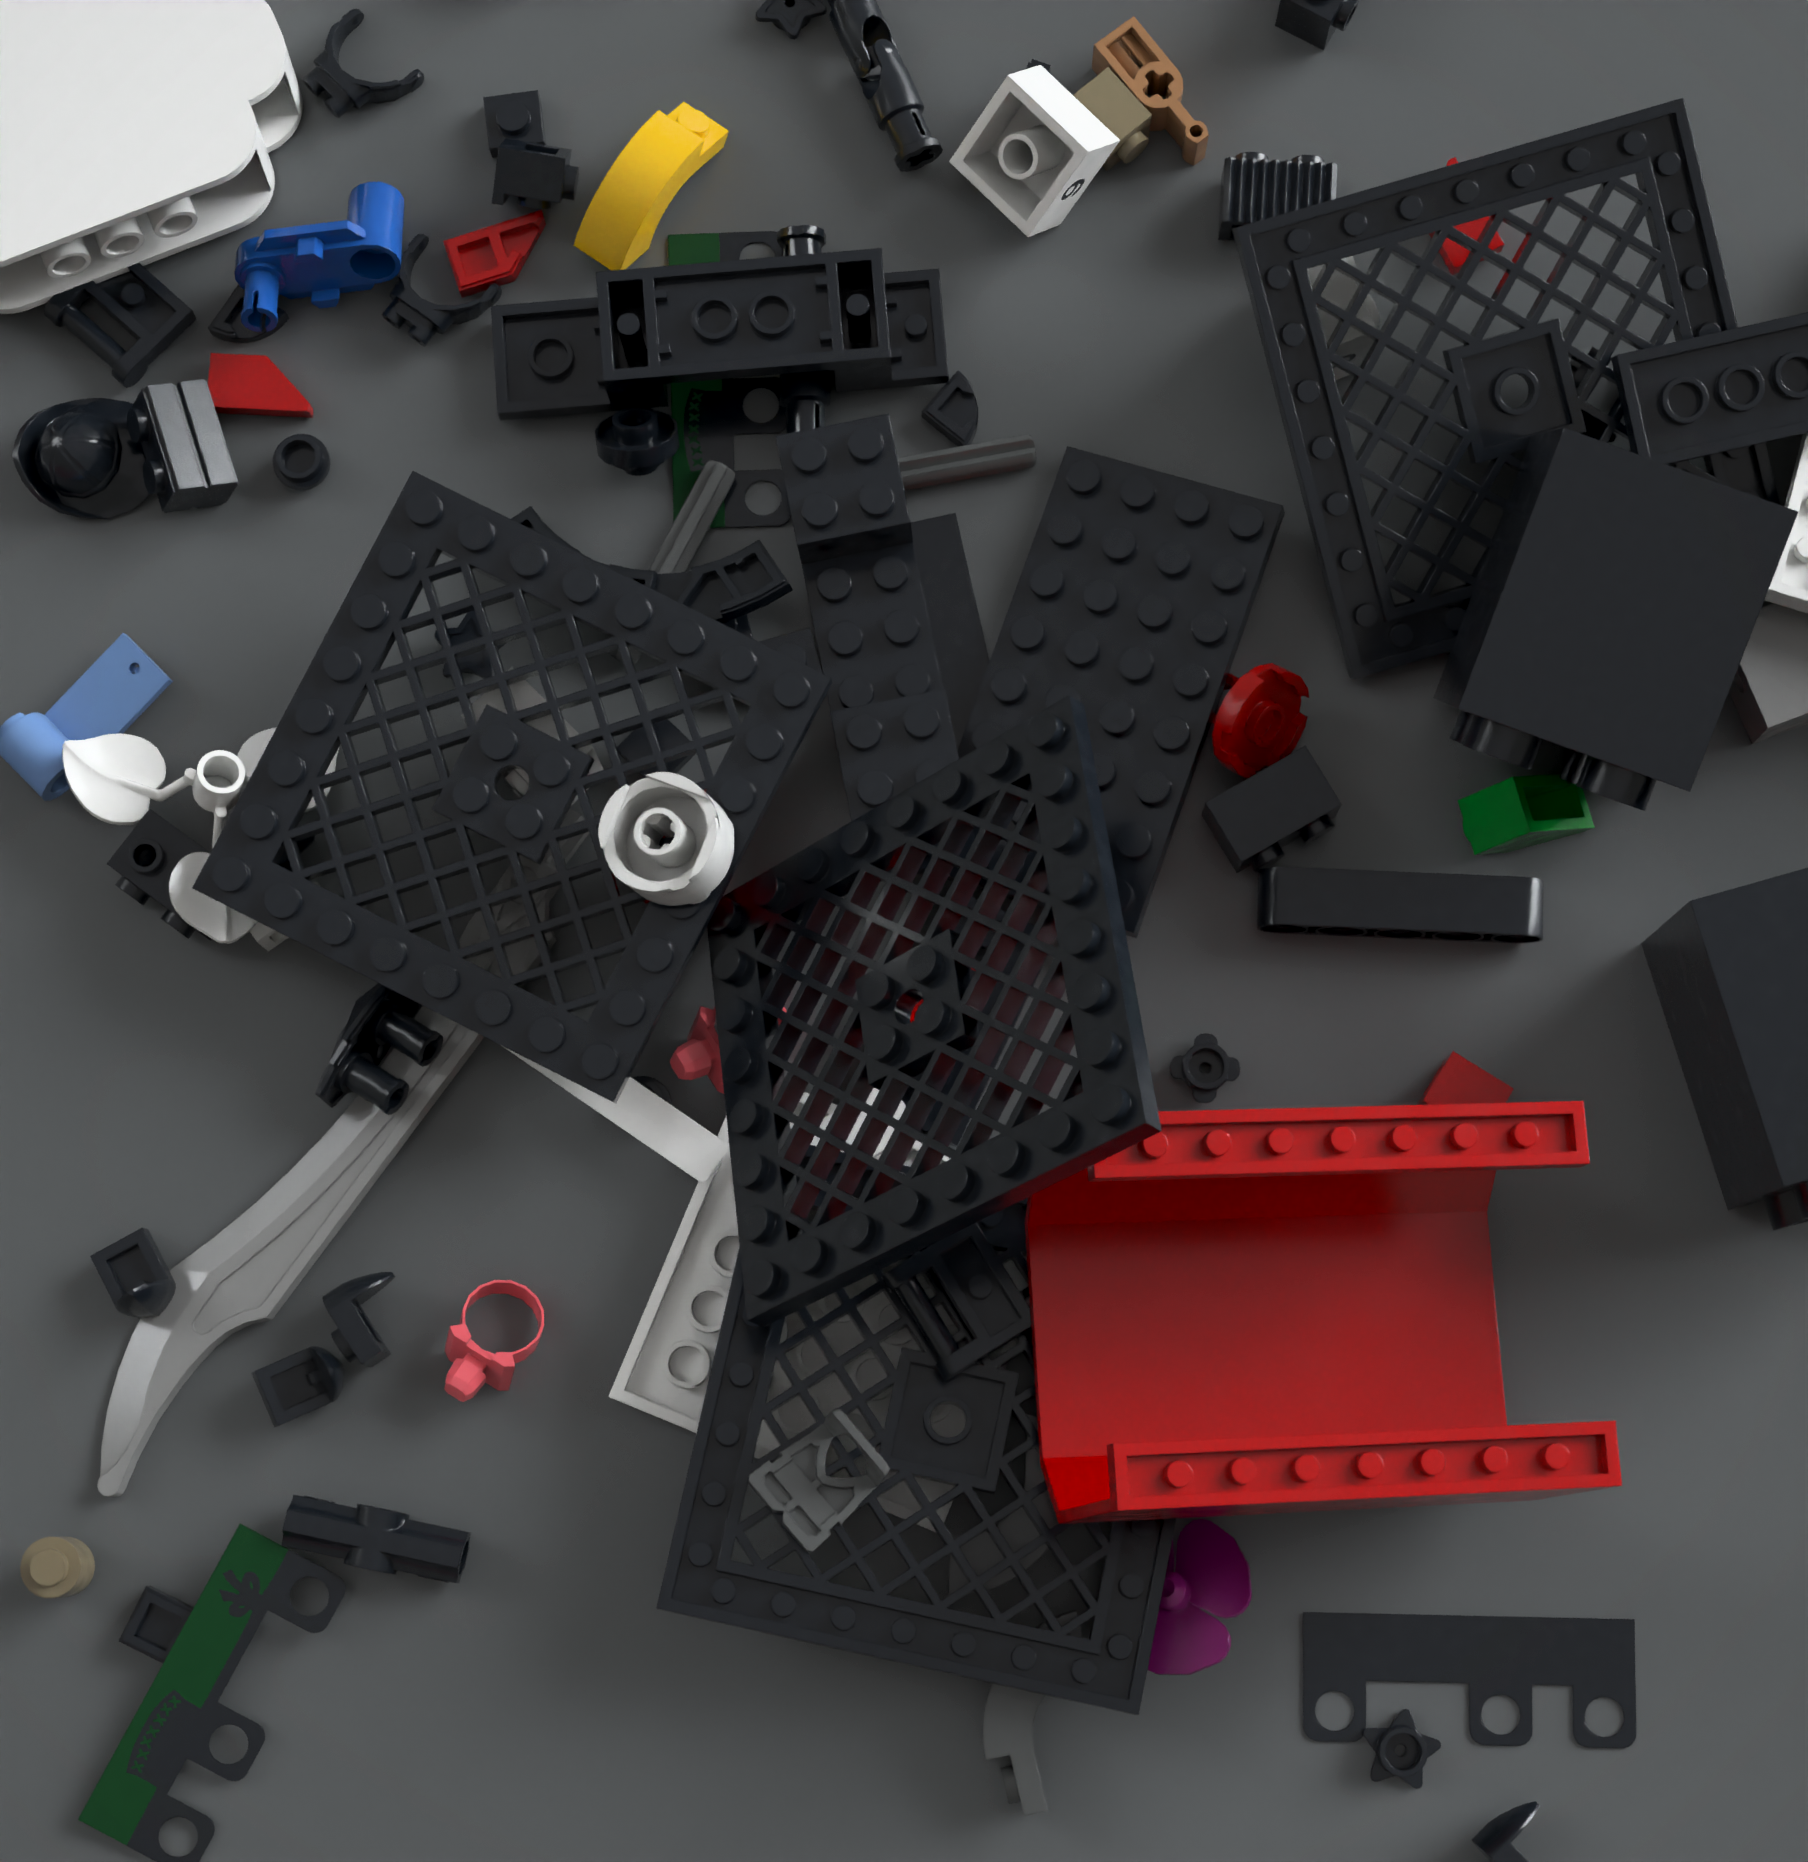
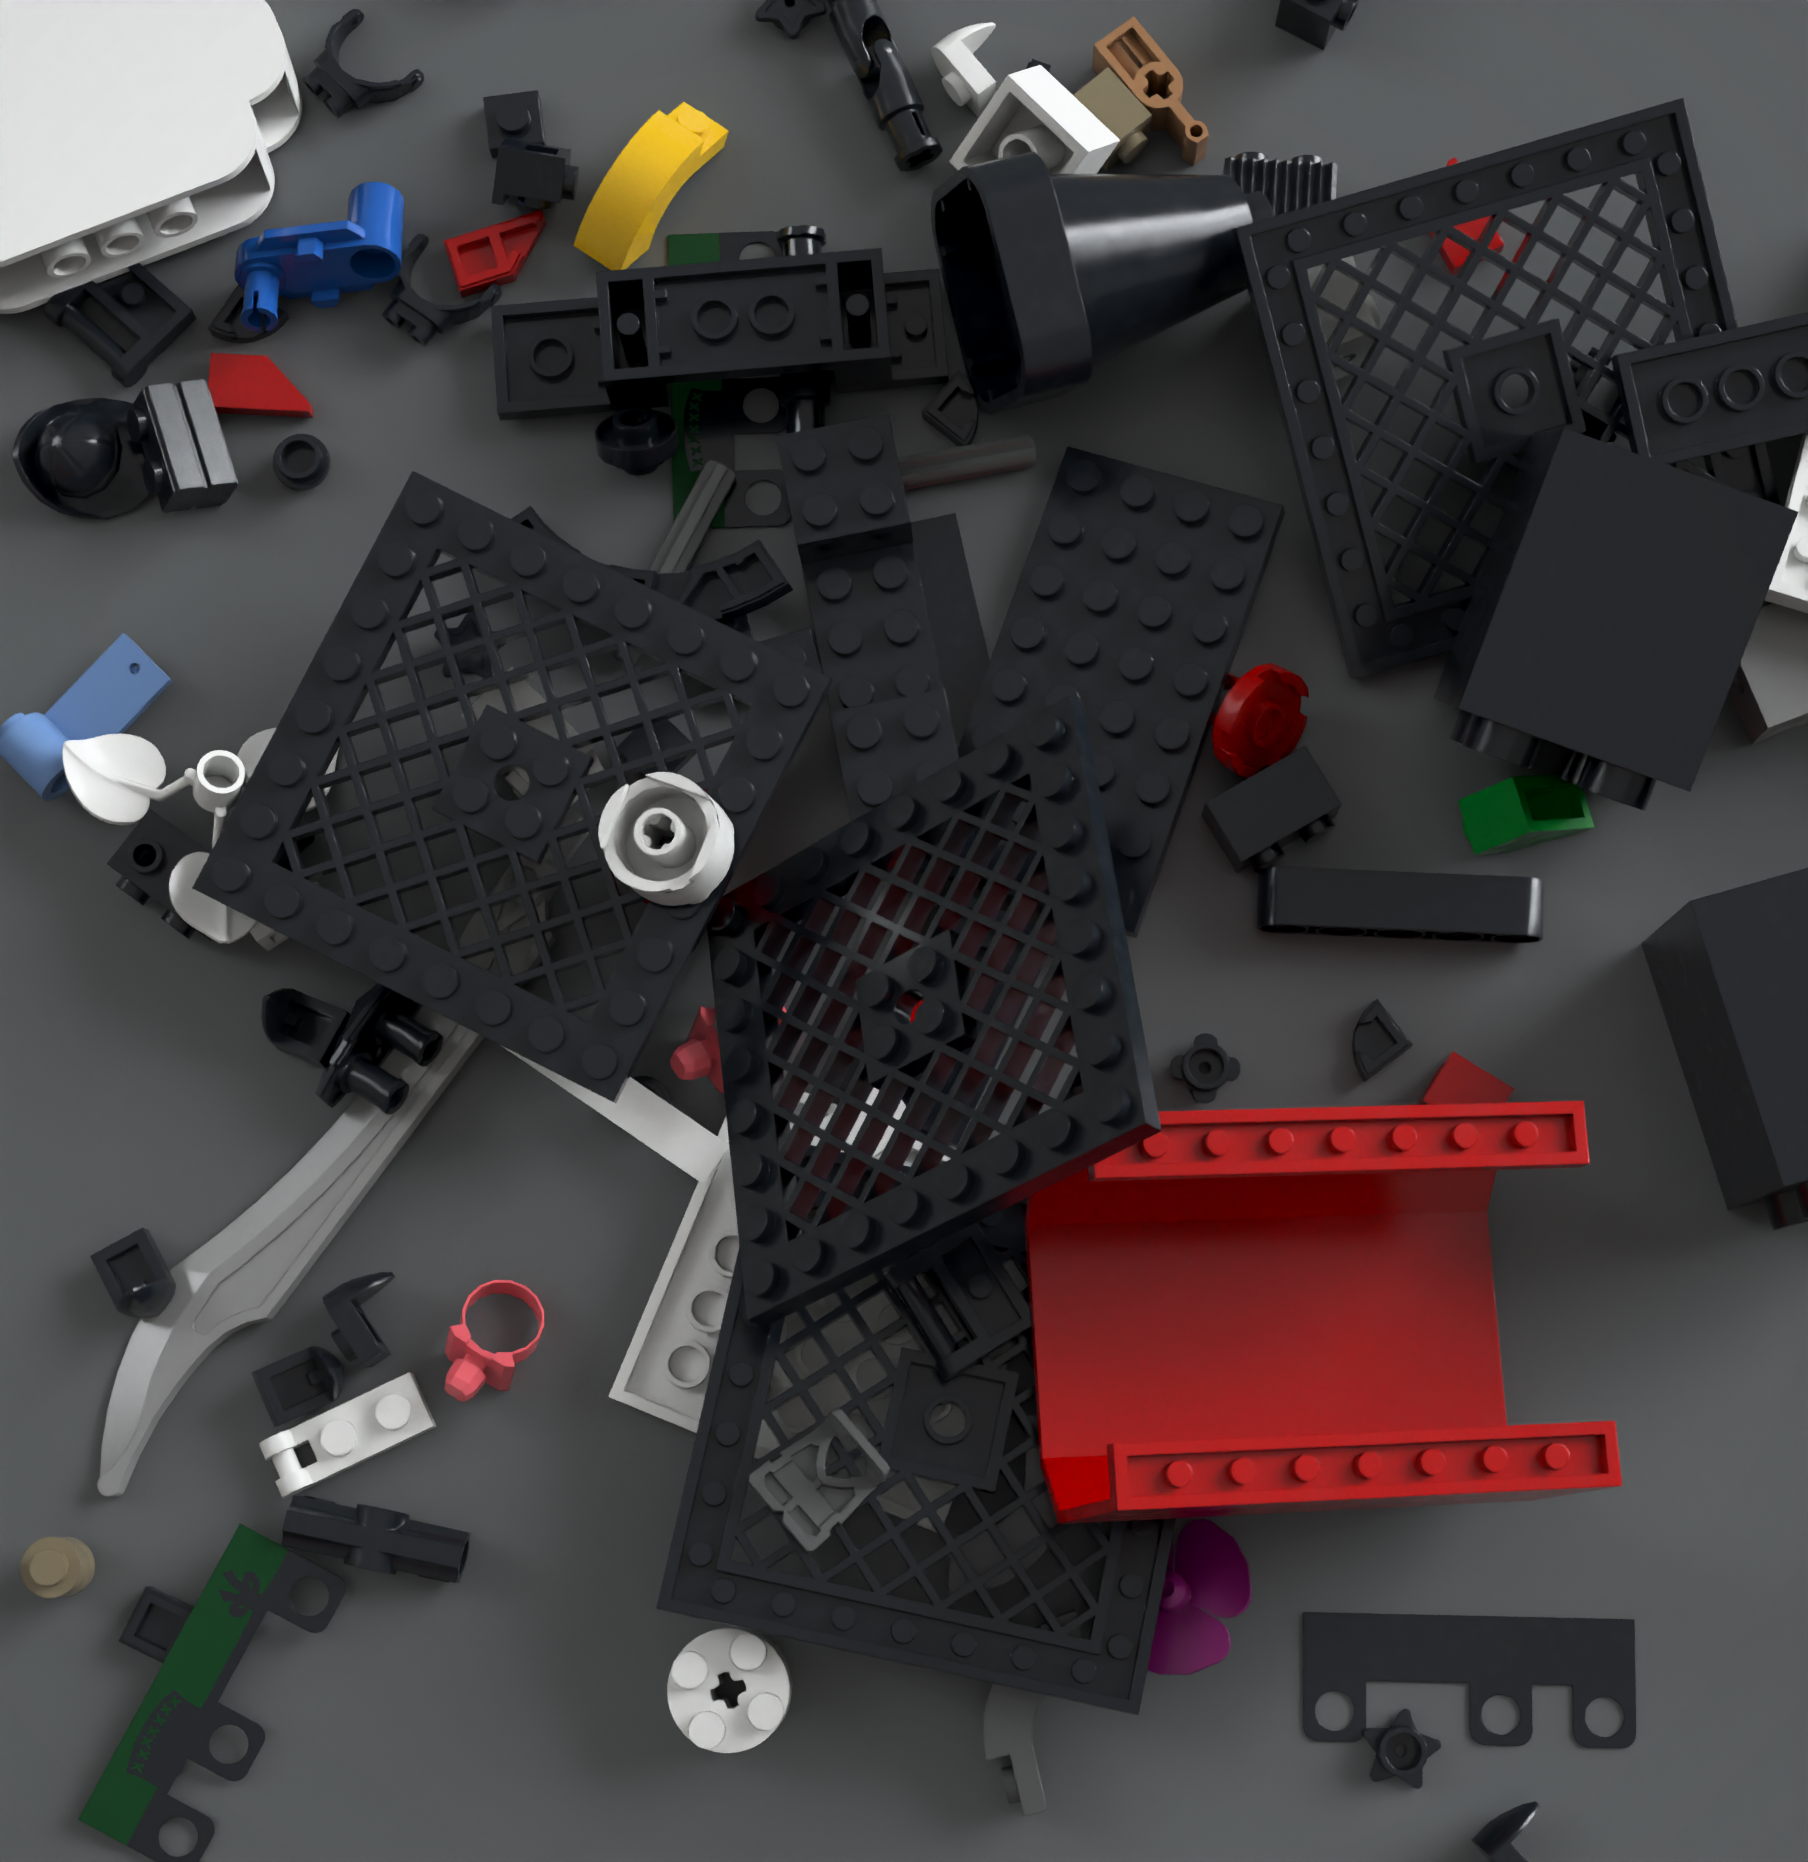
none -> white plate [259,1372,437,1499]
none -> black plate [261,988,351,1069]
none -> white brick [667,1626,793,1753]
none -> white plate [930,22,996,117]
none -> black cone [931,152,1274,414]
none -> black tile [1352,999,1413,1082]

